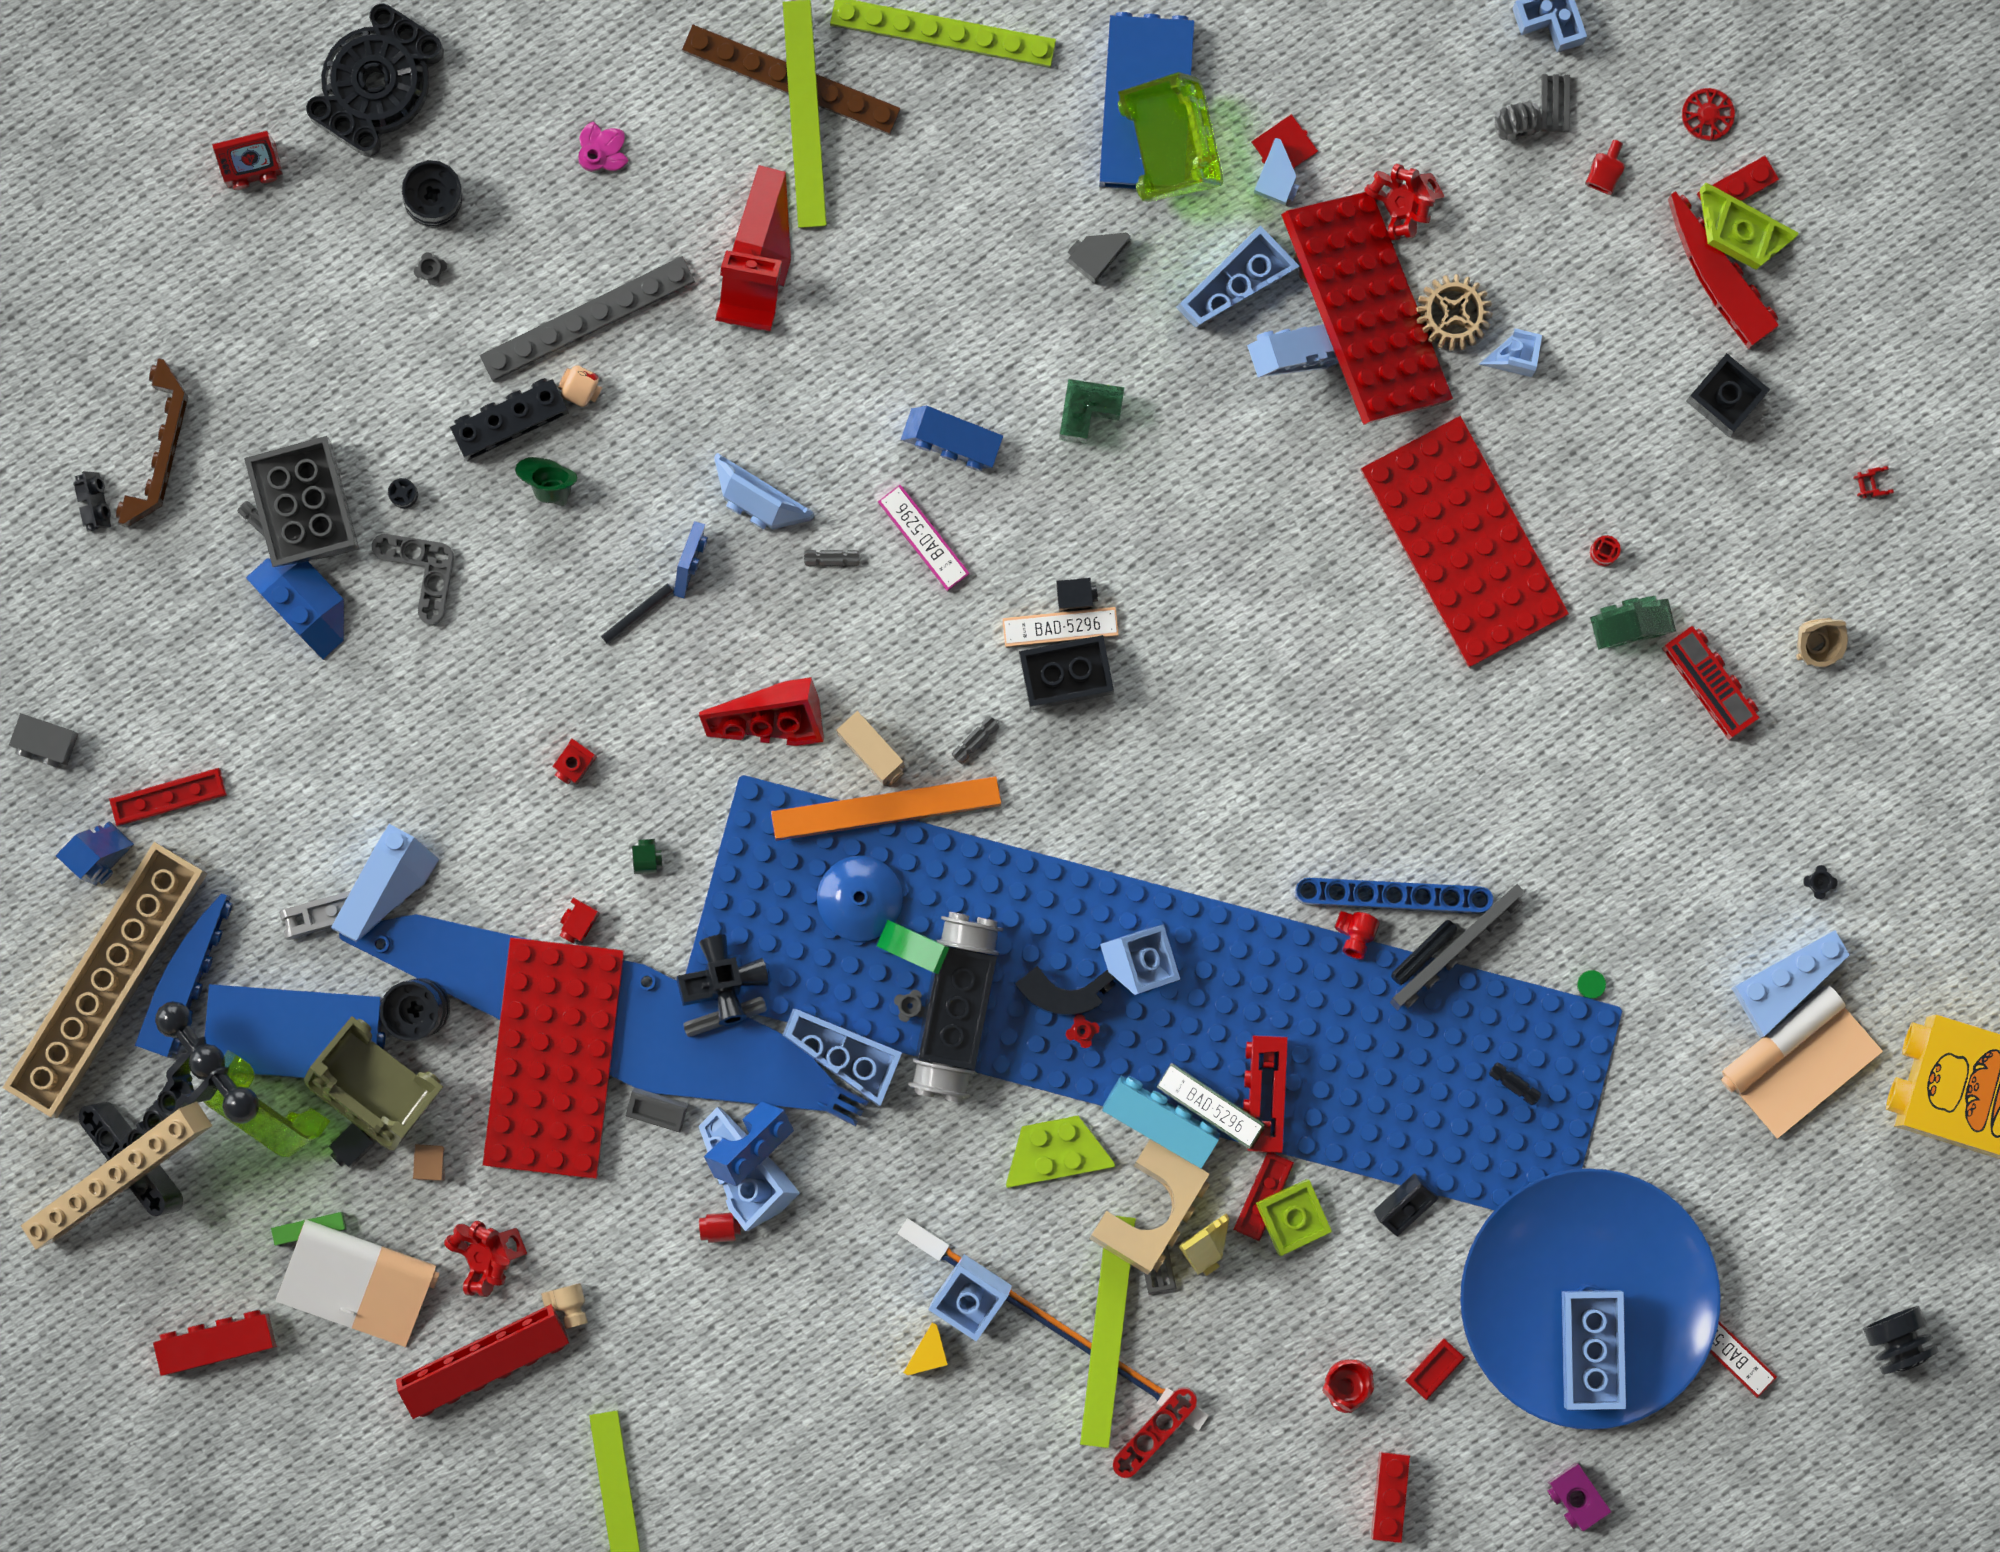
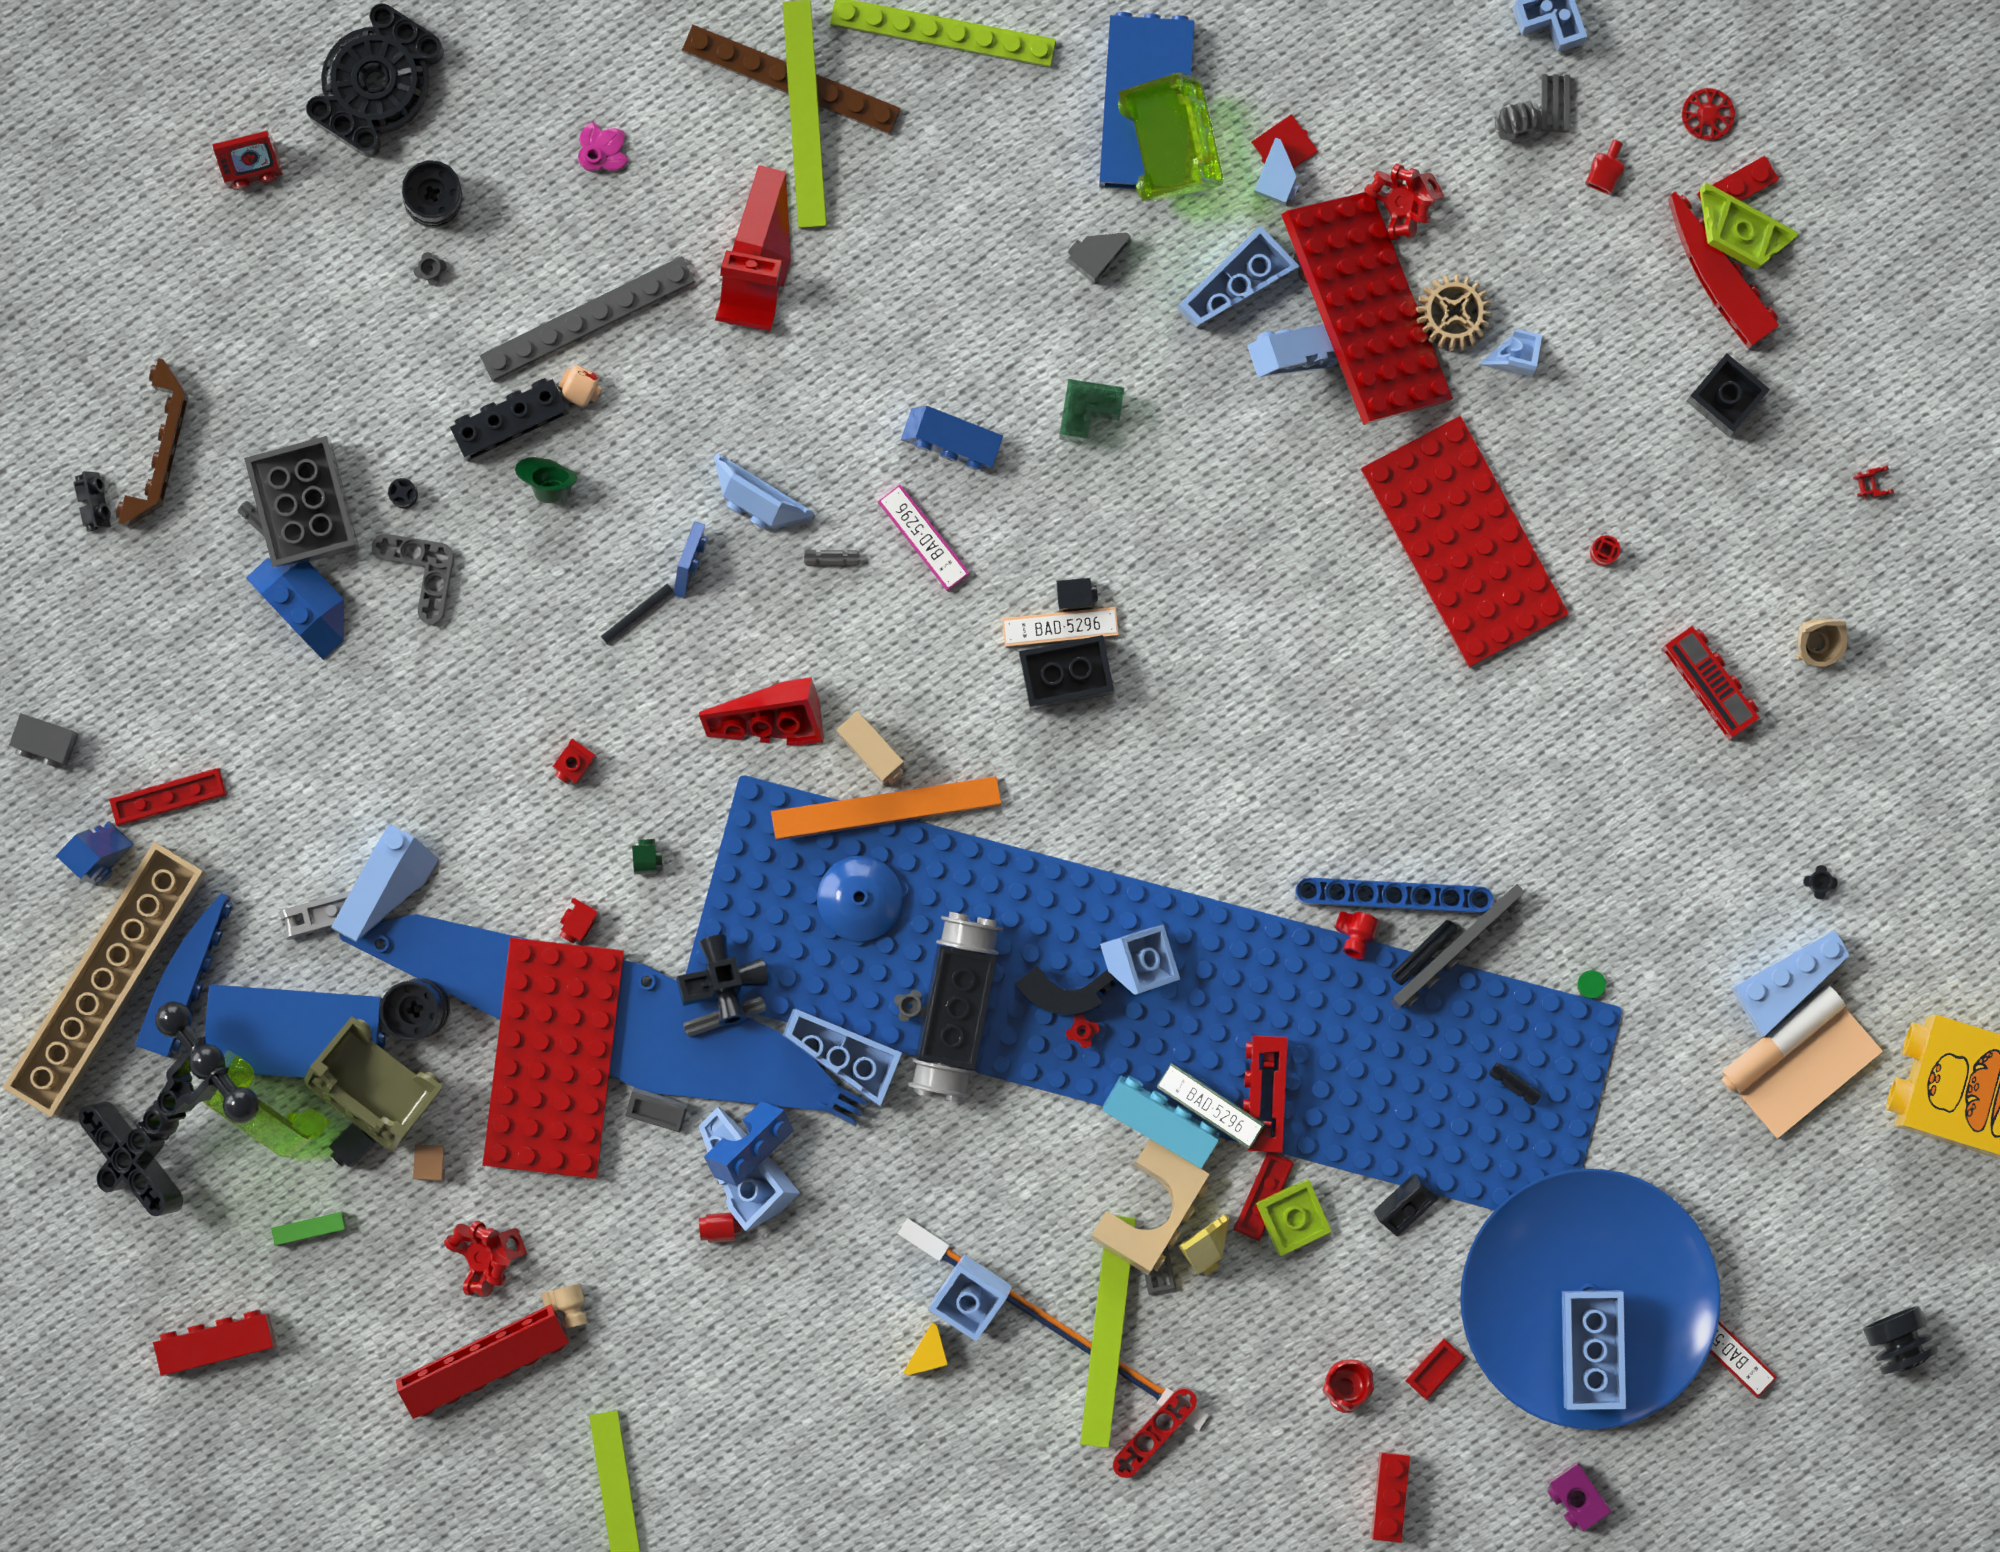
tan brick [21,1102,212,1250] -> none
door [275,1219,439,1347] -> none
slope [877,920,949,974] -> none
dark grey axle [952,716,999,764] -> none
lime wing [1006,1115,1115,1188] -> none
clear green brick [1590,595,1676,650] -> none

